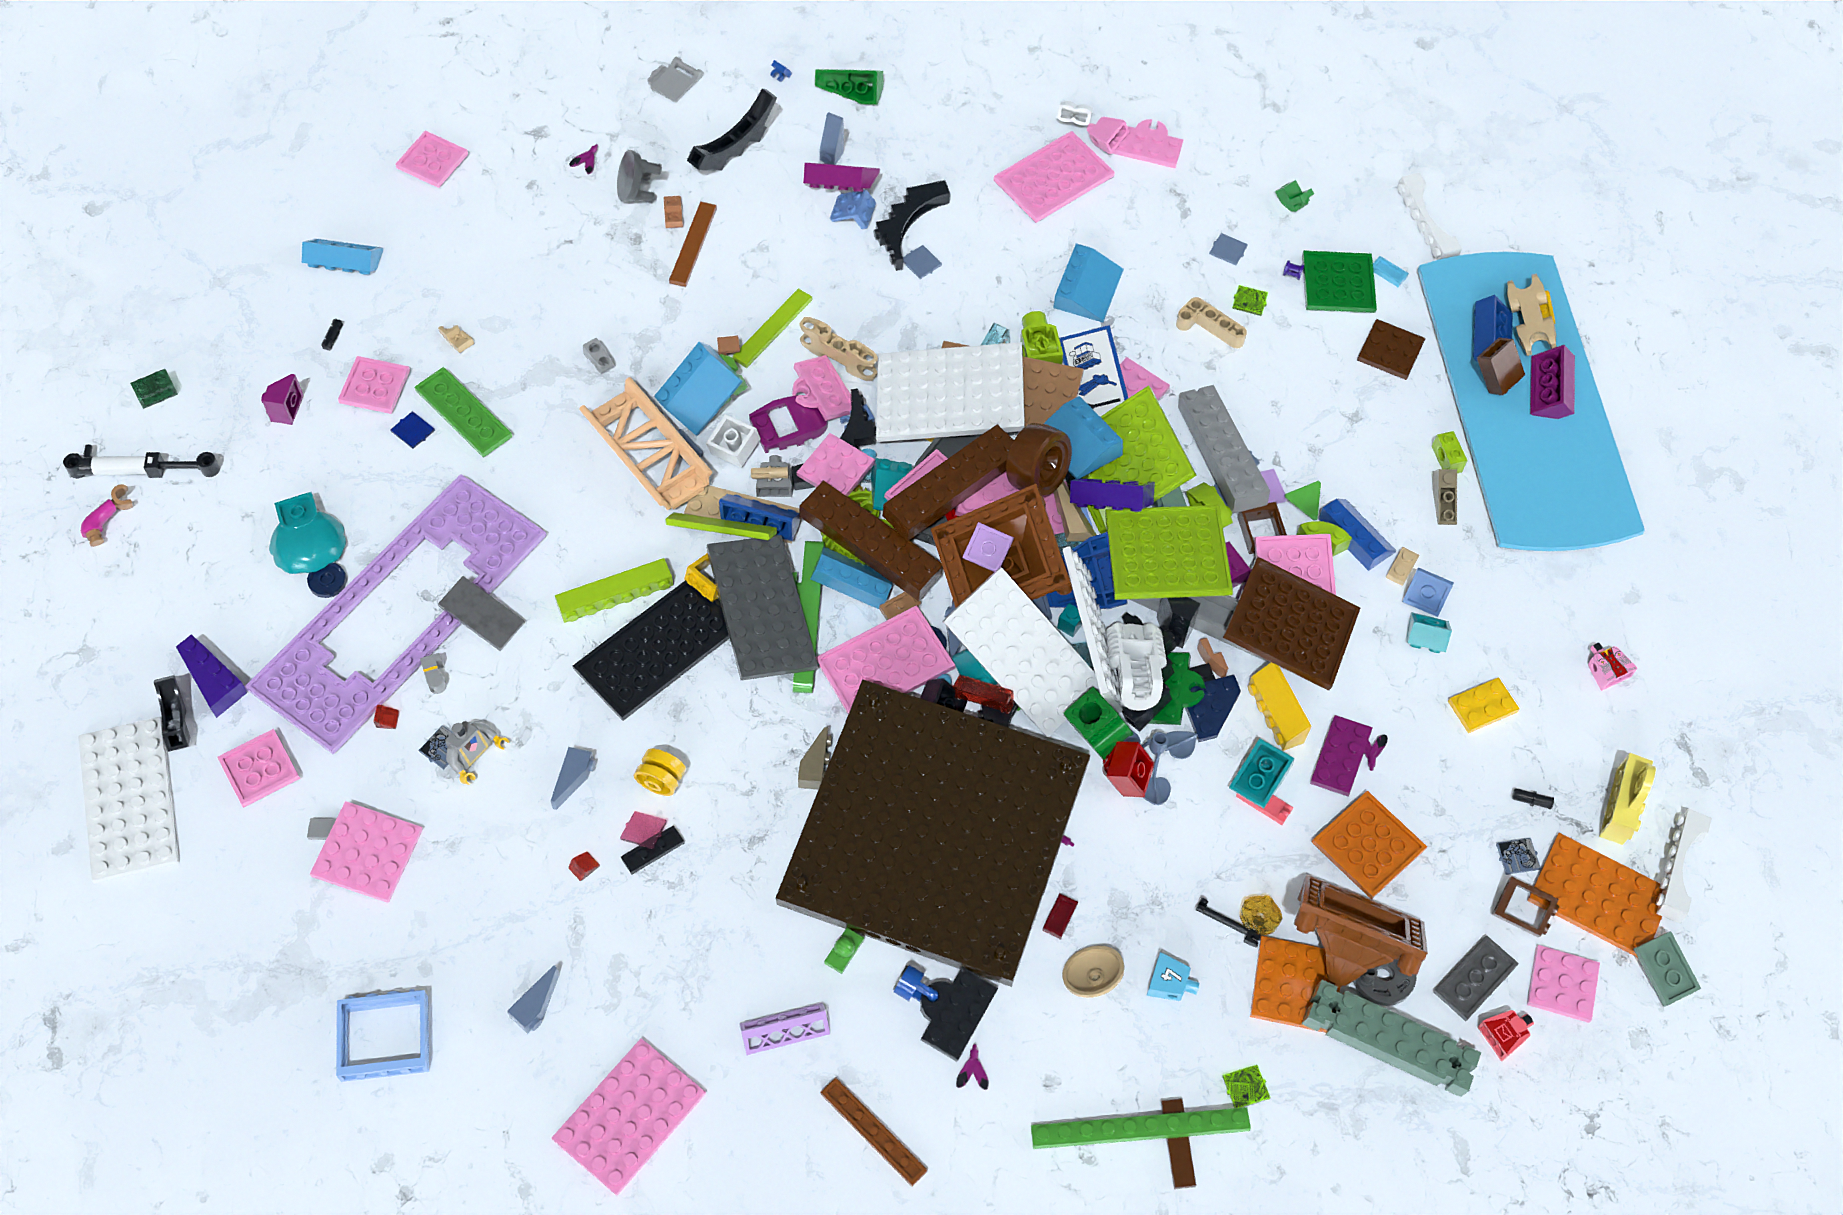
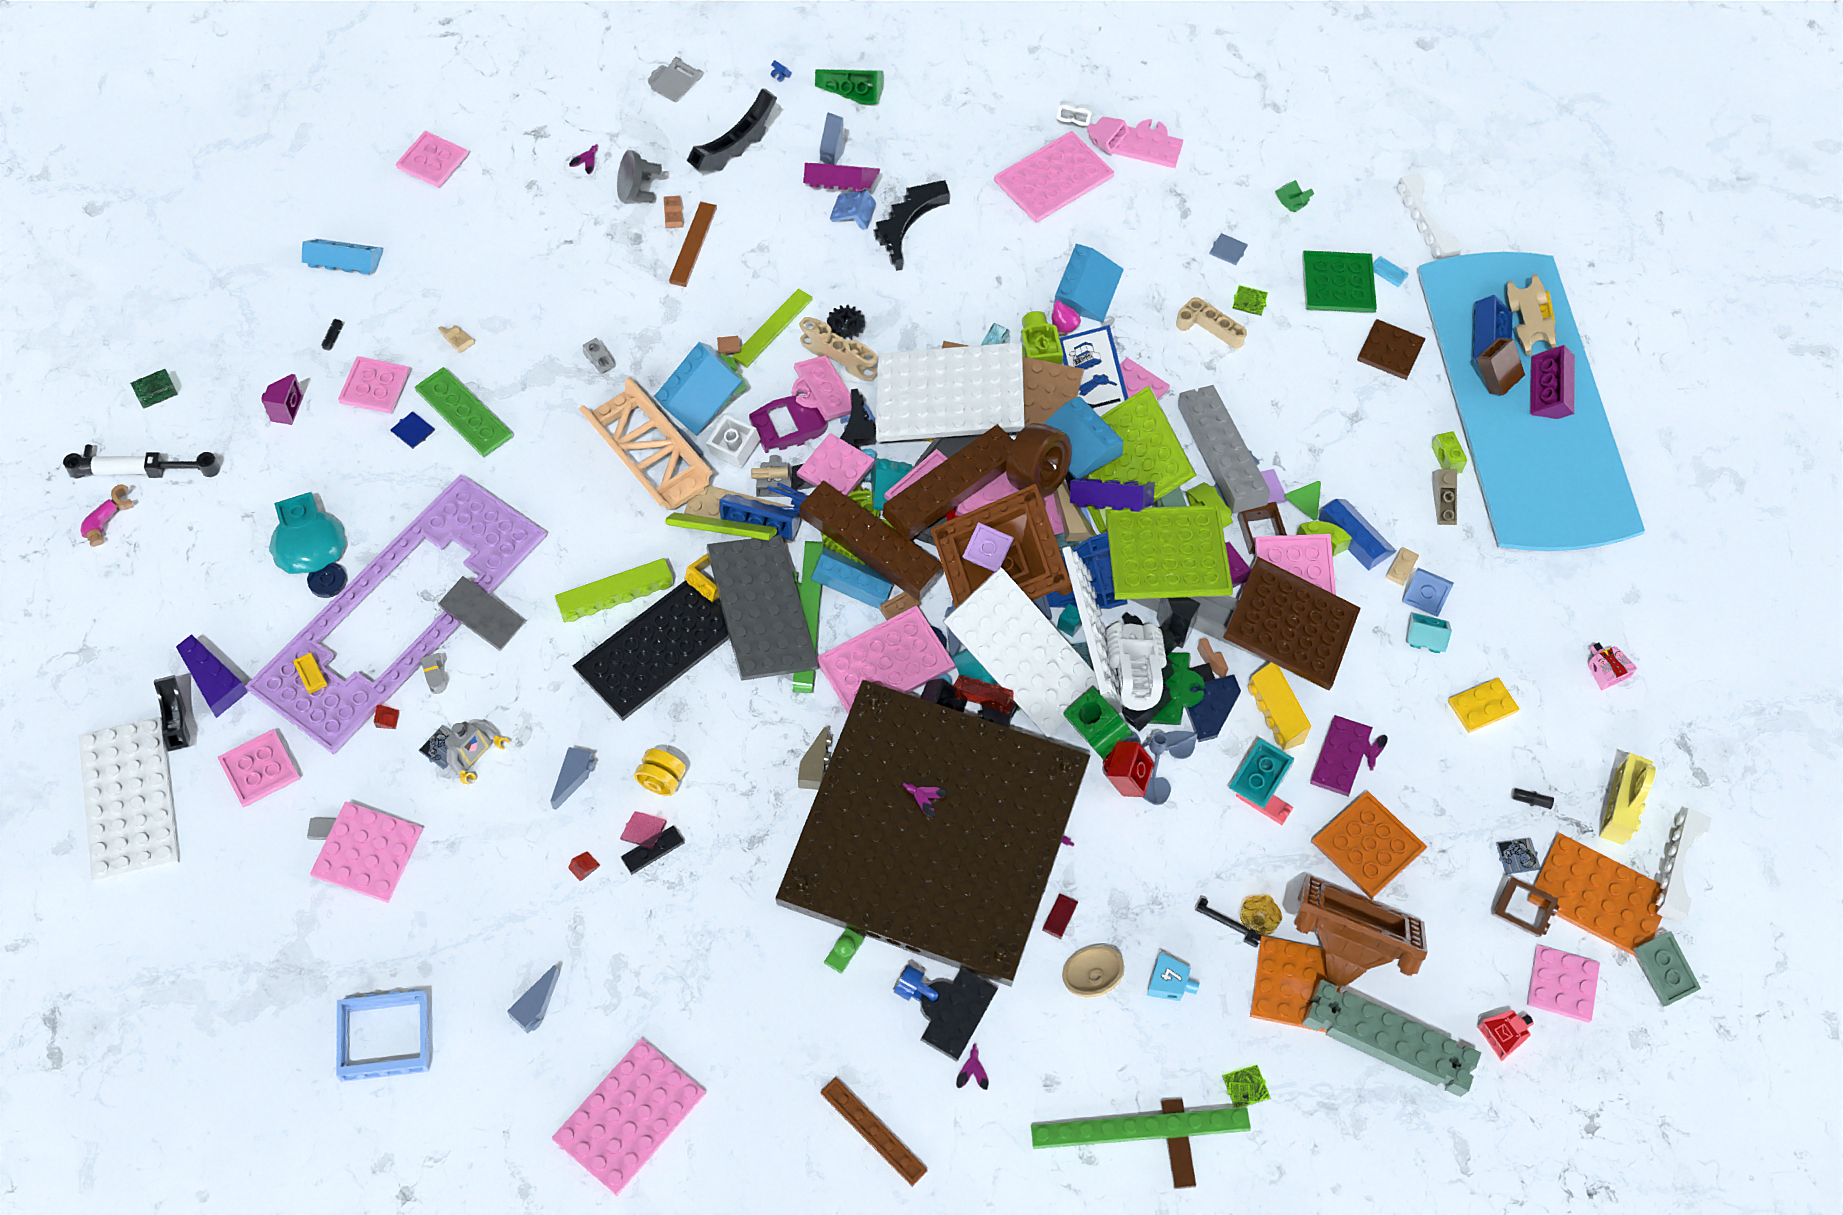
lavender fence [739,1003,830,1055] -> none
sand blue piece [903,245,942,279] -> none
dark purple bush [1283,260,1304,280] -> none
dark grey piece [1353,959,1417,1006] -> none
flat silver tile [1433,935,1519,1021] -> none
none -> yellow tile [293,652,328,694]
none -> blue plant [767,482,808,512]
none -> black gear [827,304,865,340]
none -> magenta piece [903,783,947,817]
none -> dark pink hat [1051,300,1081,336]

